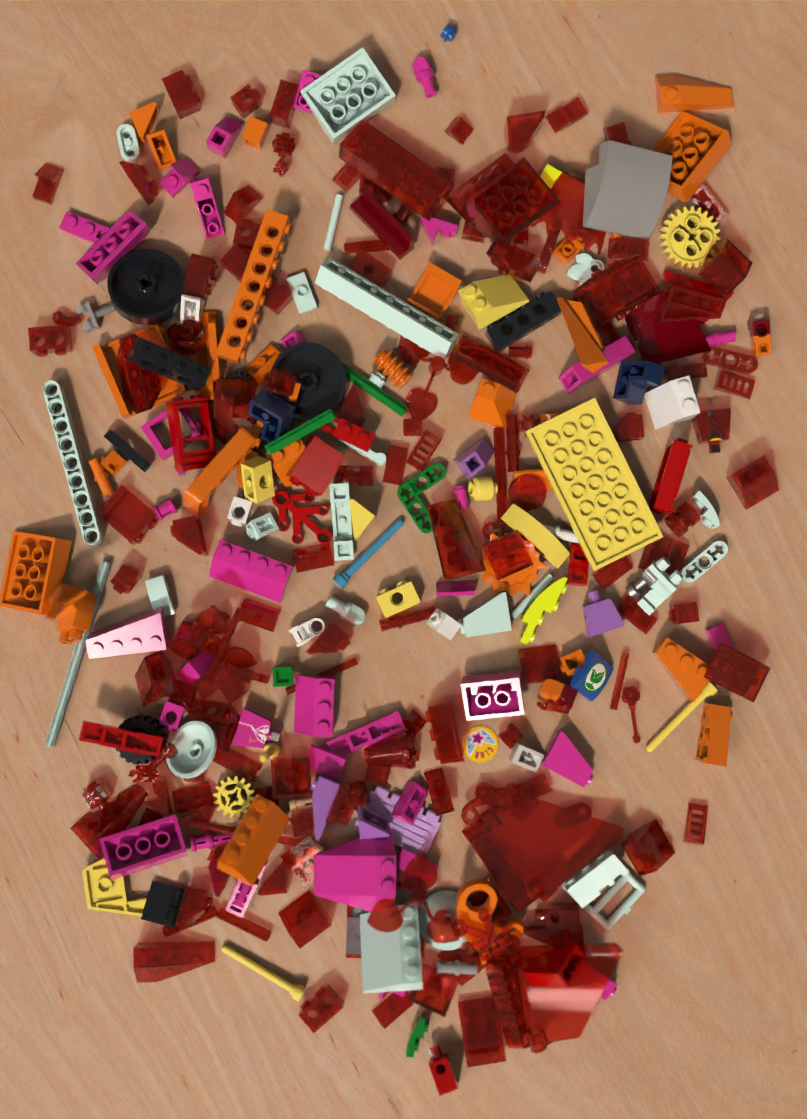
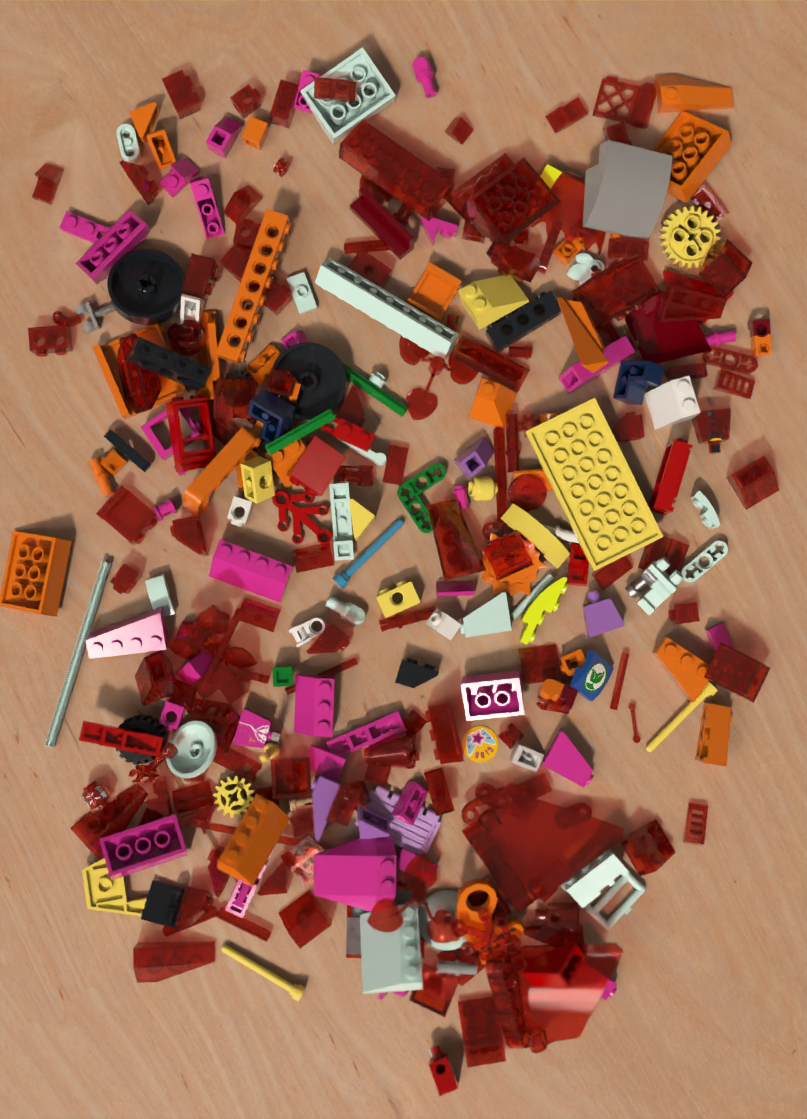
light aqua beam [43,380,104,546] -> none
orange hips [46,583,96,645] -> none
dark pink pin [190,831,235,852] -> none
light aqua bracket [246,512,279,542] -> none
clear red gear [272,133,296,158] -> none
clear red brick [299,985,344,1033] -> none
light aqua bar [323,194,343,251] -> none
clear red plate [332,151,371,193] -> none
orange piece [372,349,414,390] -> none
clear red slope [372,993,414,1029] -> none
clear red slope [403,418,423,436] -> none
clear red slope [406,429,442,472] -> none
green slope [406,1013,429,1058] -> none
blue plate [440,24,457,42] -> none
clear red slope [504,110,545,153] -> none
clear red slope [616,595,658,635] -> none
clear red plate [621,686,640,705] -> none
clear red wheel [664,501,701,538] -> none
none -> clear red slope [314,78,356,103]
none -> black slope [395,658,439,688]
none -> clear red piece [593,76,657,129]

